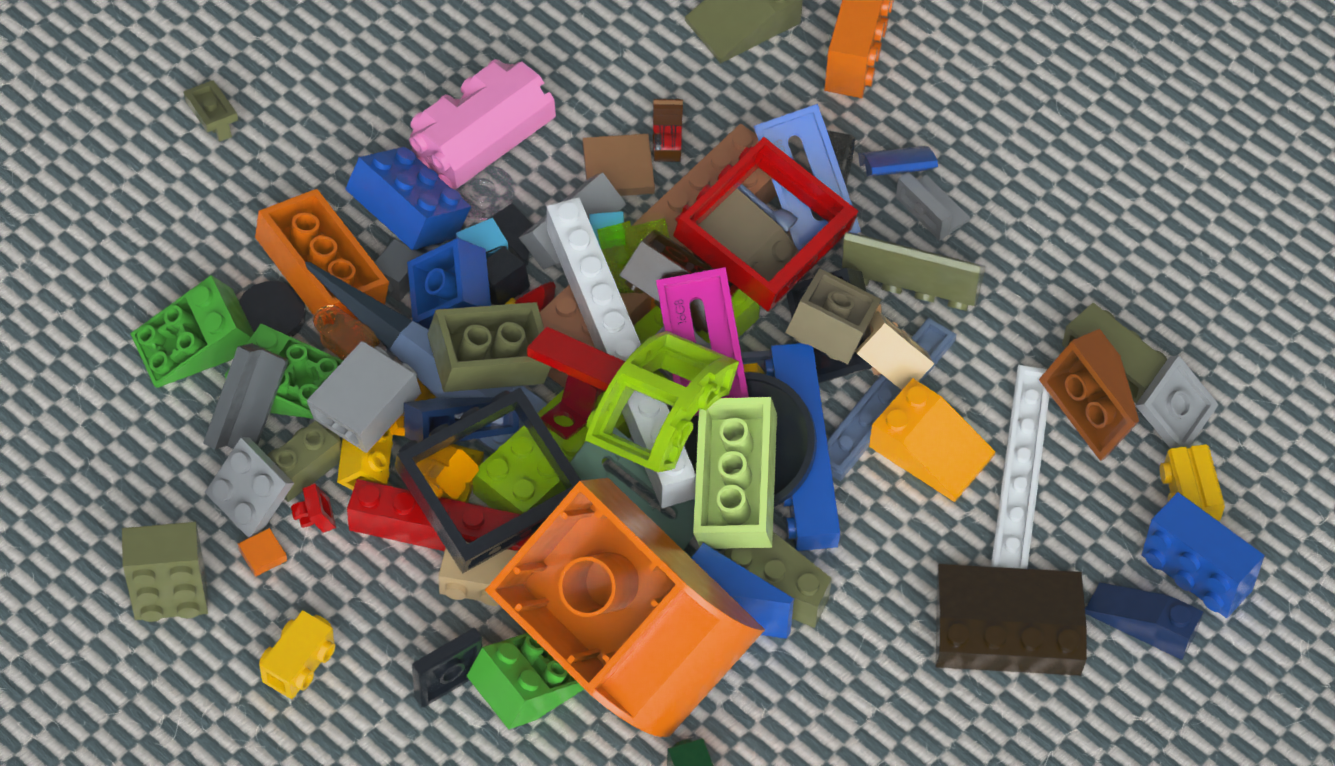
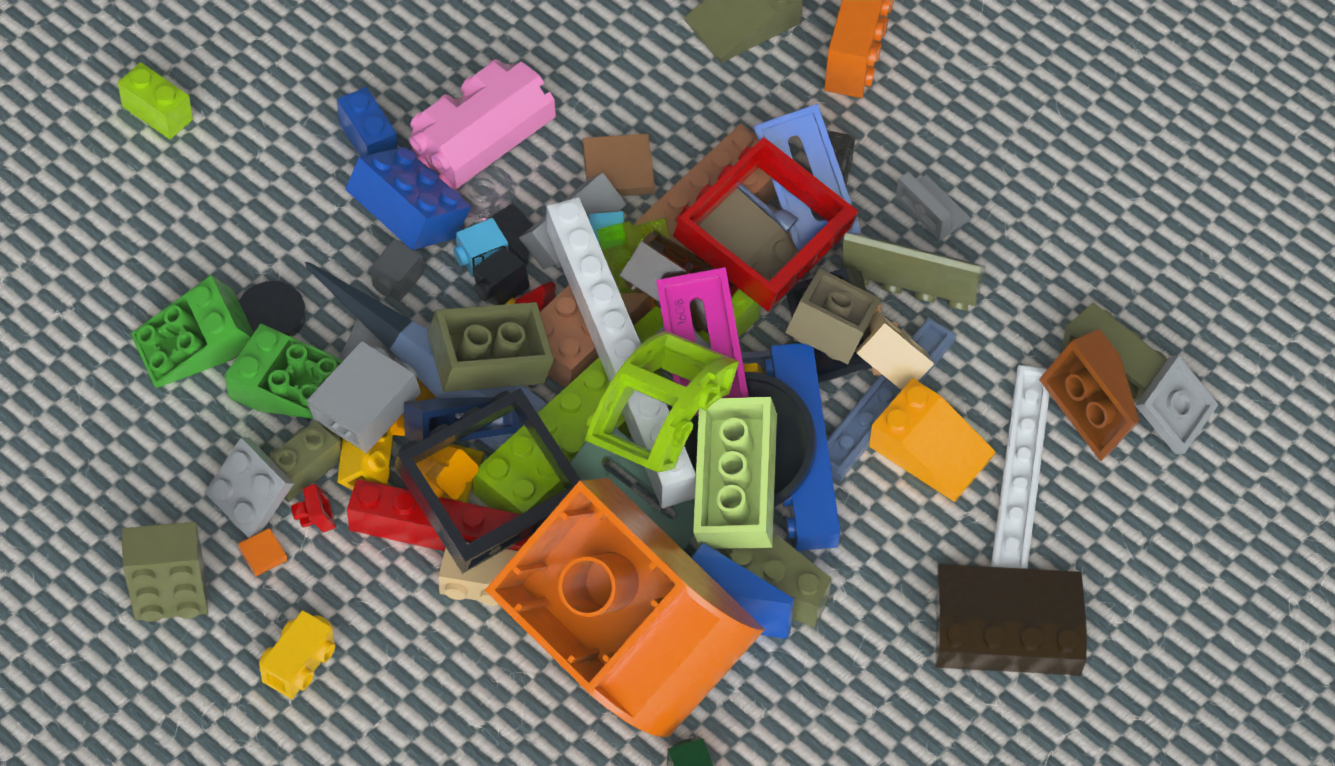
olive plate [183,80,238,142] -> none
dark grey panel [203,343,288,449] -> none
orange brick [255,189,389,332] -> none
clear orange piece [313,305,380,360] -> none
blue brick [407,238,491,330] -> none
black tile [412,627,482,708] -> none
bright green slope [467,633,584,730] -> none
red tile [527,327,625,391] -> none
dark red bracket [541,375,605,440] -> none
leg [653,99,683,162] -> none
blue slope [858,146,938,177] -> none
dark blue slope [1085,582,1204,660] -> none
blue brick [1141,492,1265,618] -> none
yellow brick [1160,444,1225,521] -> none
none -> lime brick [118,62,193,140]
none -> blue brick [337,87,398,157]

